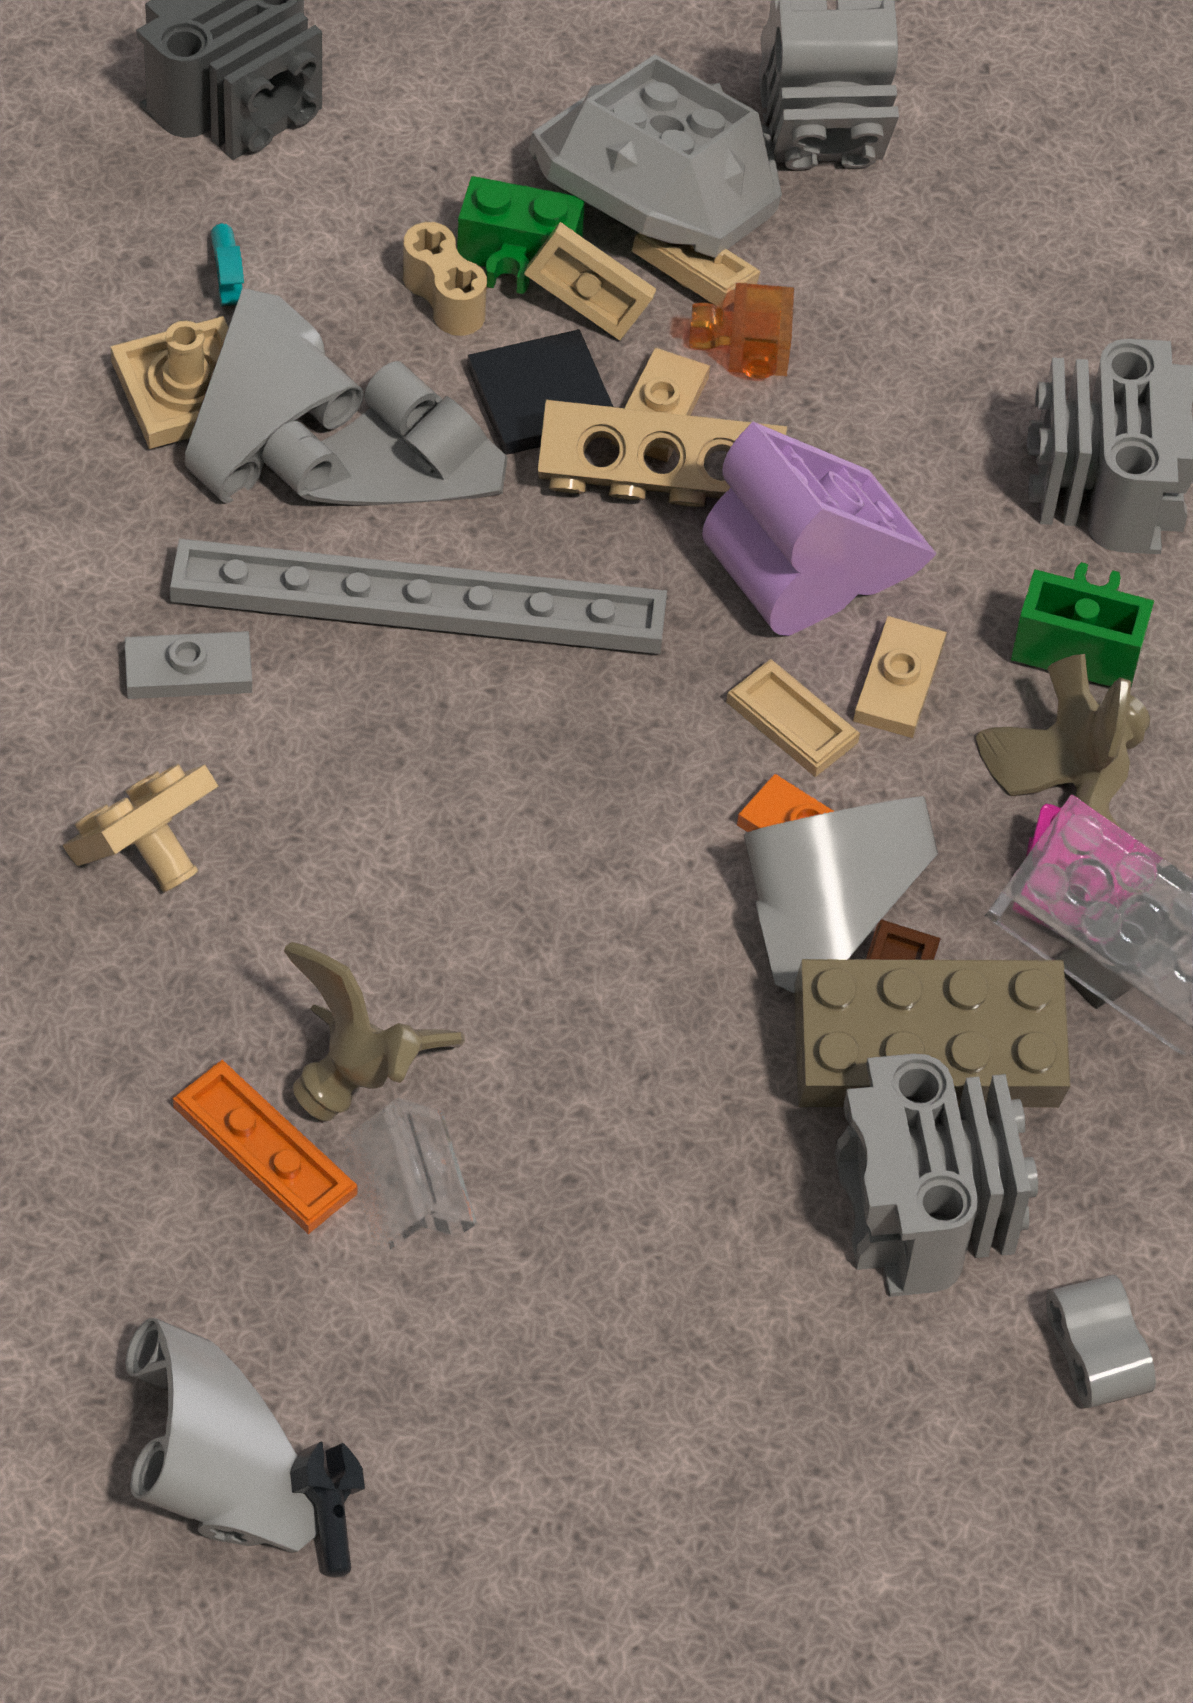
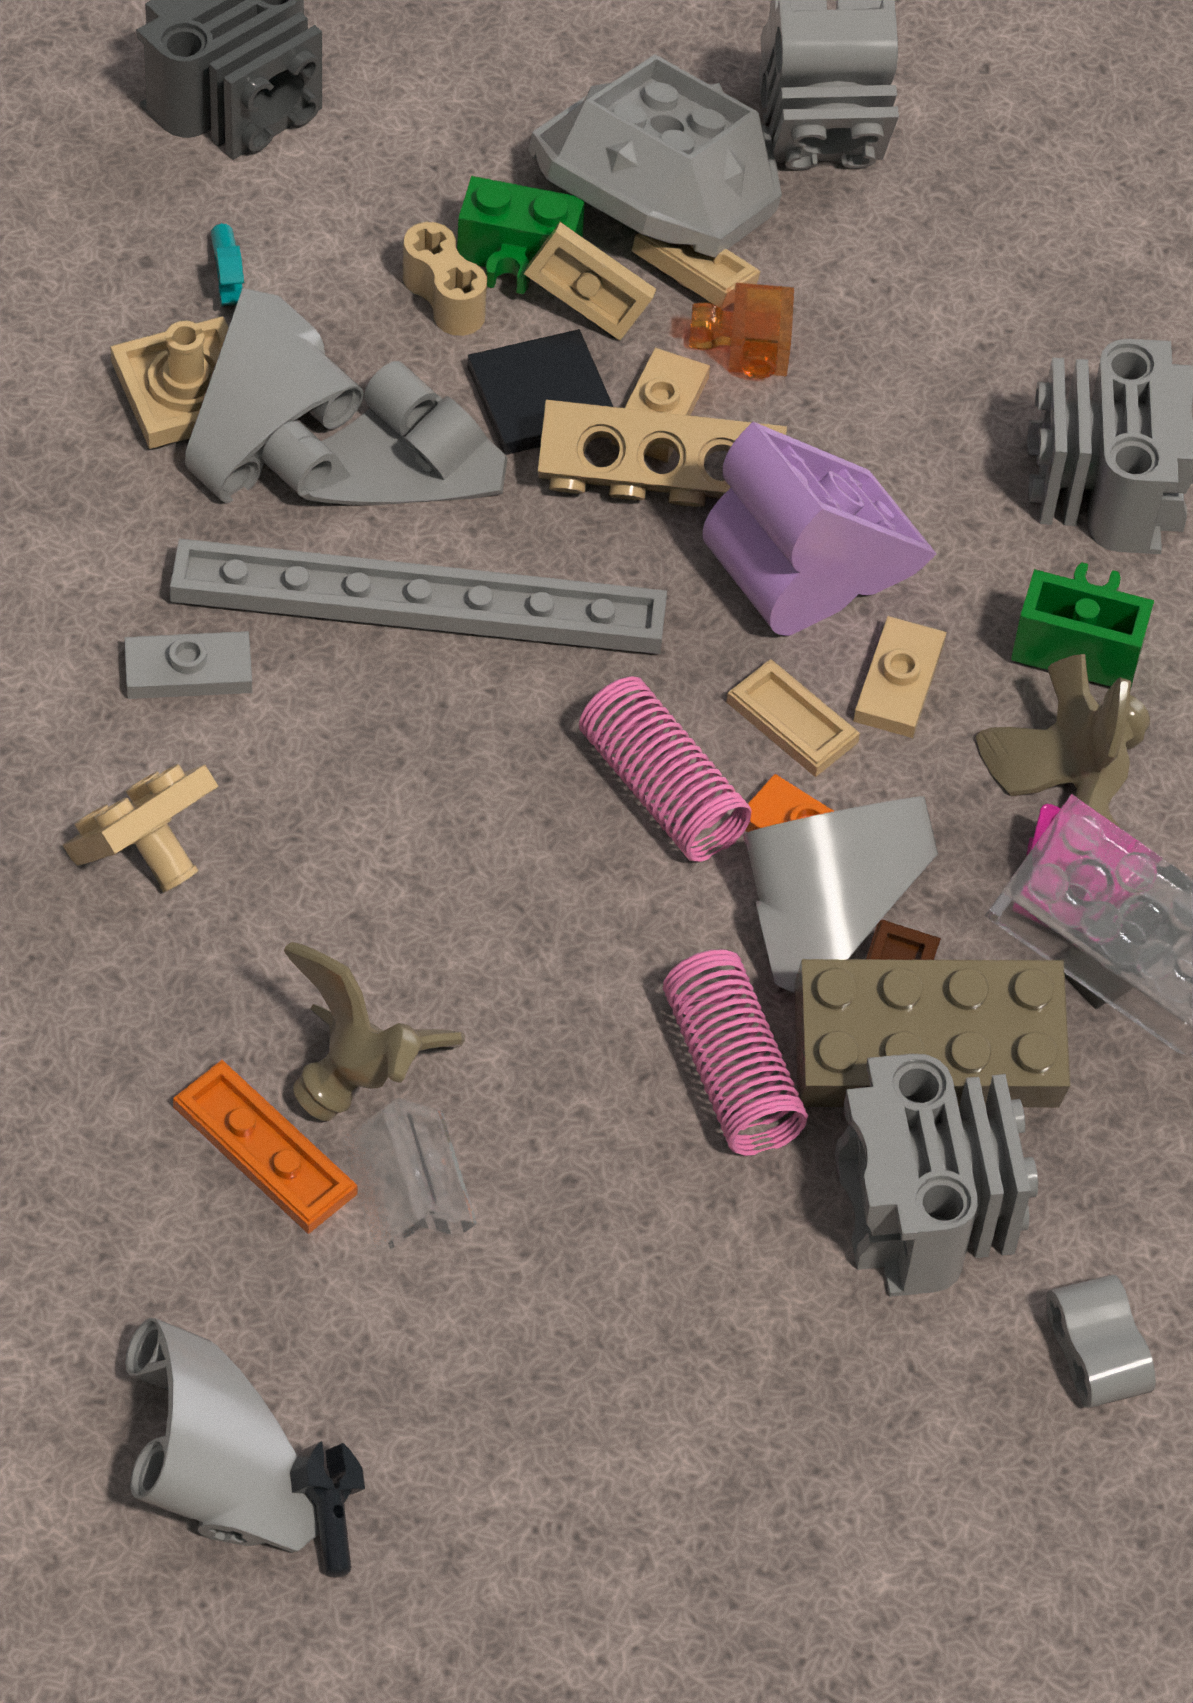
none -> bright pink piece [579,676,752,862]
none -> bright pink piece [663,949,808,1156]

